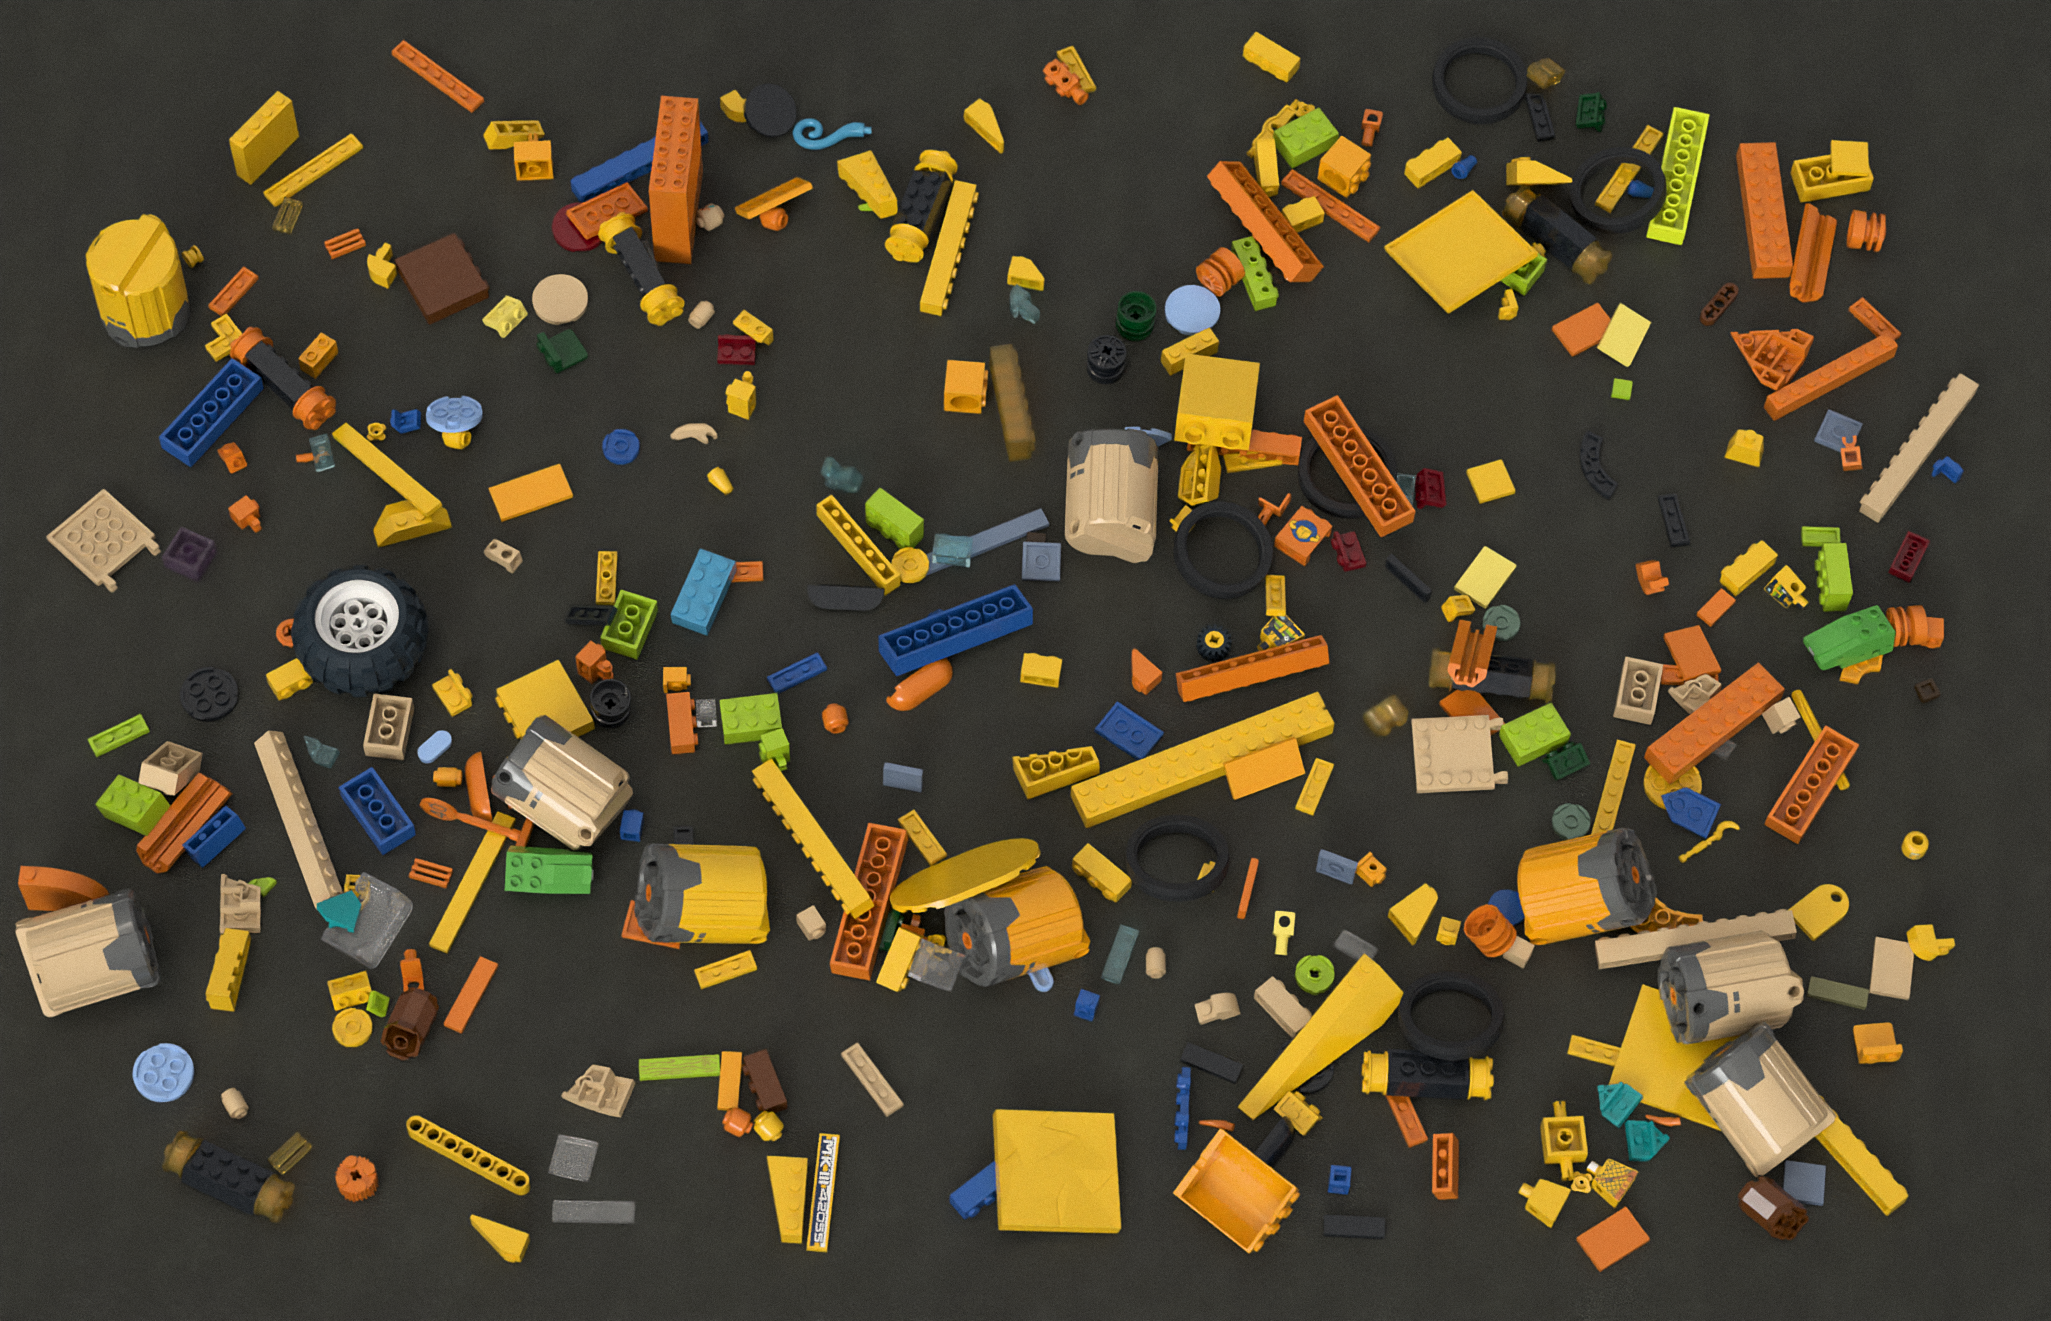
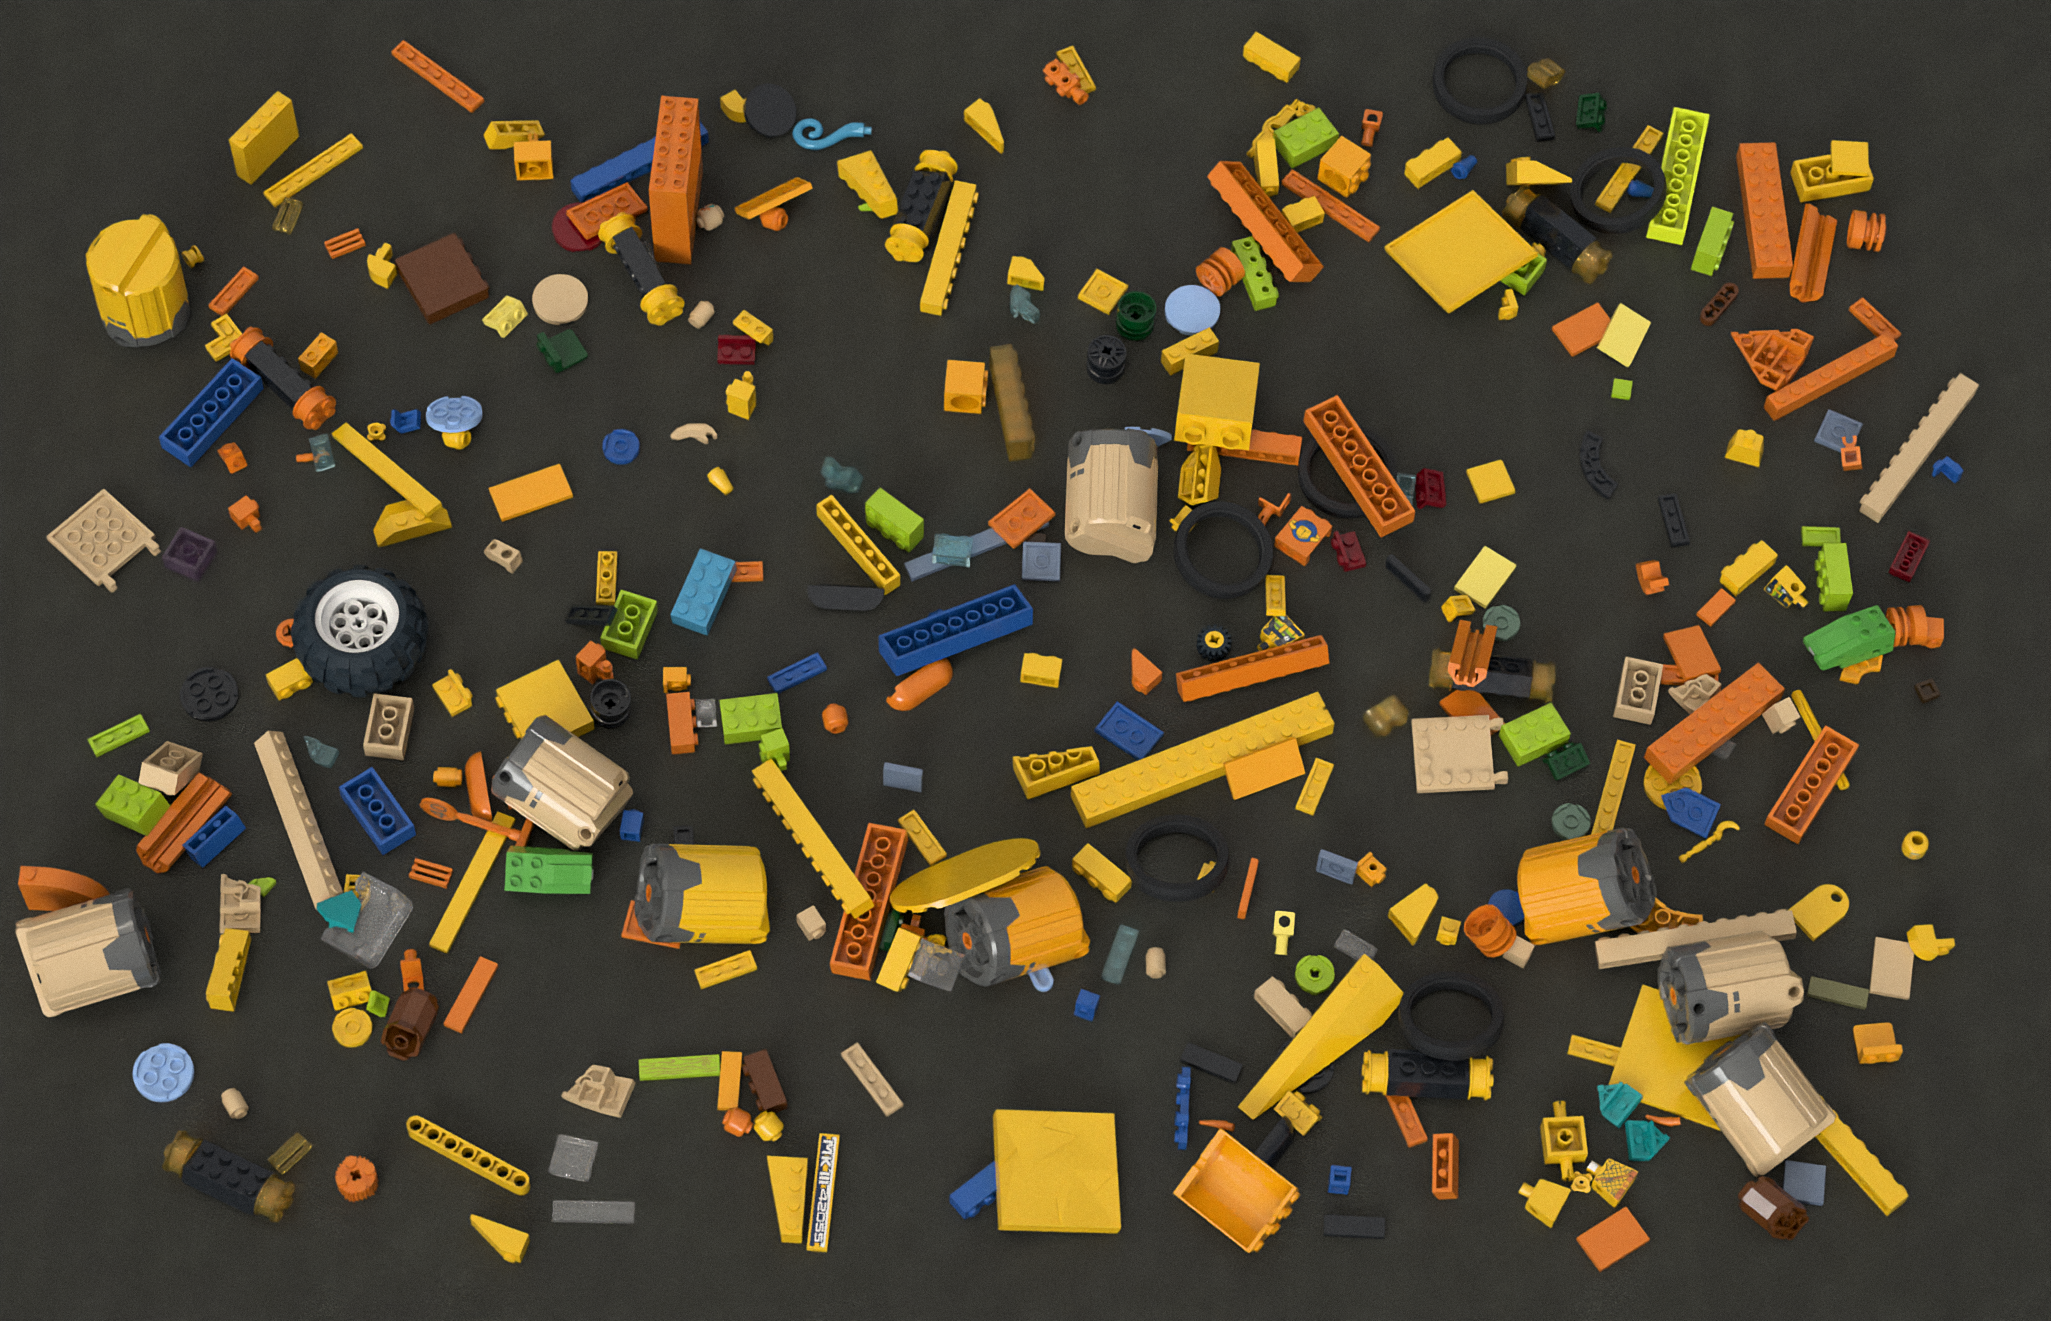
light blue tile [418,730,452,763] -> none
yellow tile [892,547,929,583] -> none
tan brick [1195,993,1241,1025] -> none
yellow tile [1223,451,1282,473] -> none
none -> orange tile [988,488,1055,549]
none -> yellow tile [1078,269,1128,315]
none -> lime brick [1691,207,1734,276]

